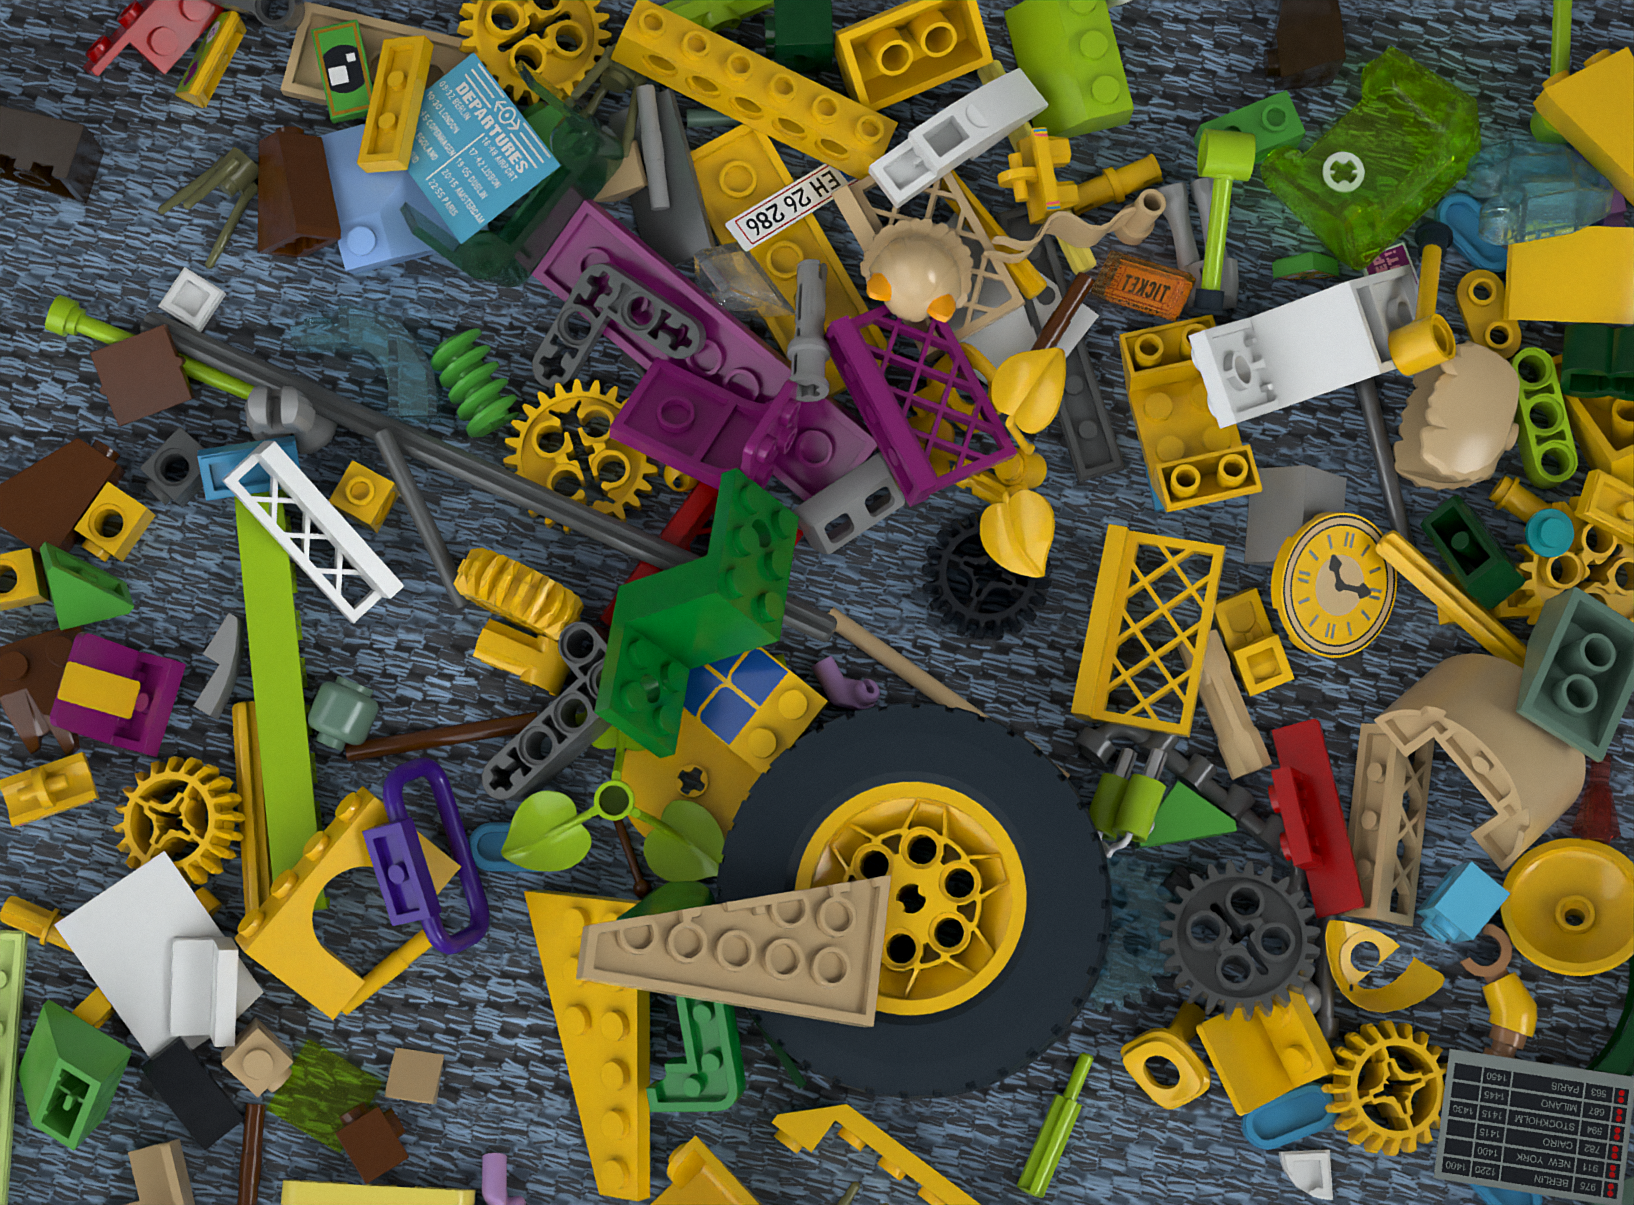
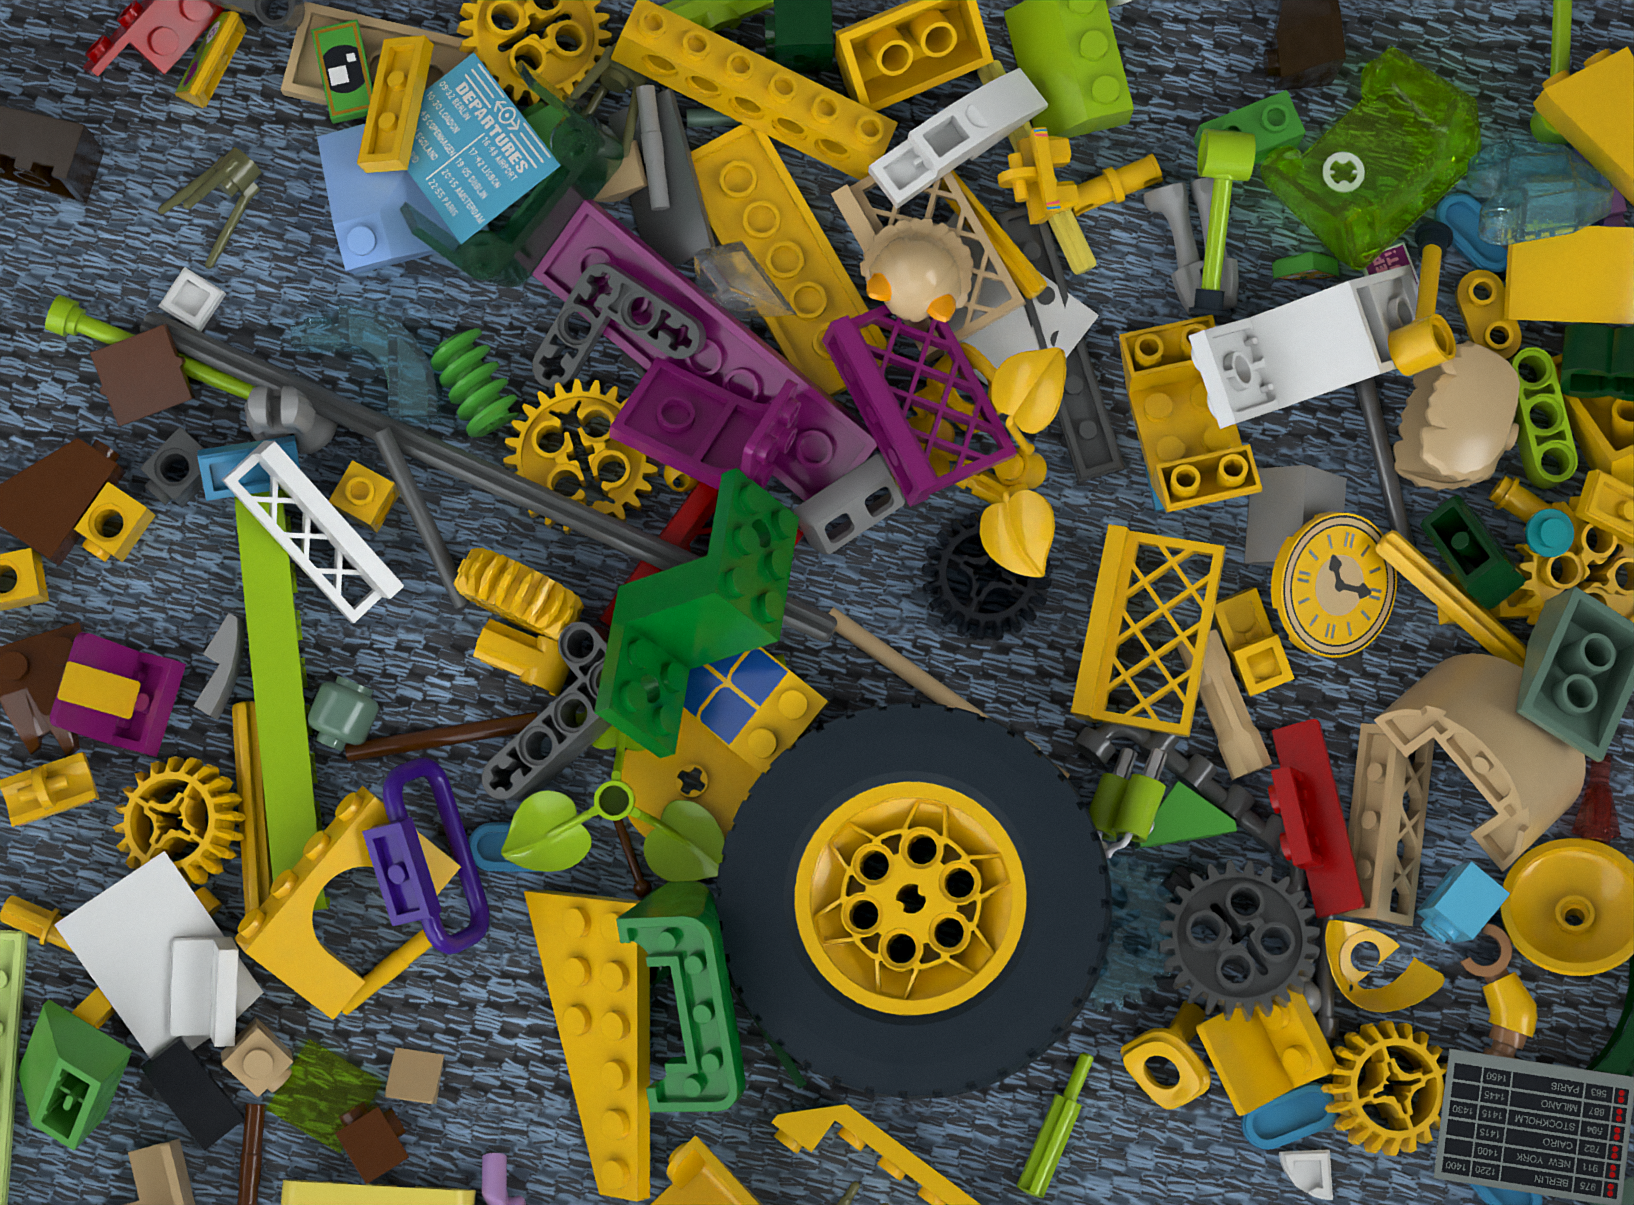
bright green slope [39,541,134,630] -> none
reddish brown slope [257,126,341,258] -> none
tan wing [576,875,891,1028] -> none
white sticker [725,164,860,252] -> none
light grey pin [787,259,831,402] -> none
lavender arm [811,656,880,711] -> none
tan flag [981,189,1166,264] -> none
reddish brown piece [1030,272,1095,351] -> none
clear orange tile [1091,250,1196,322] -> none

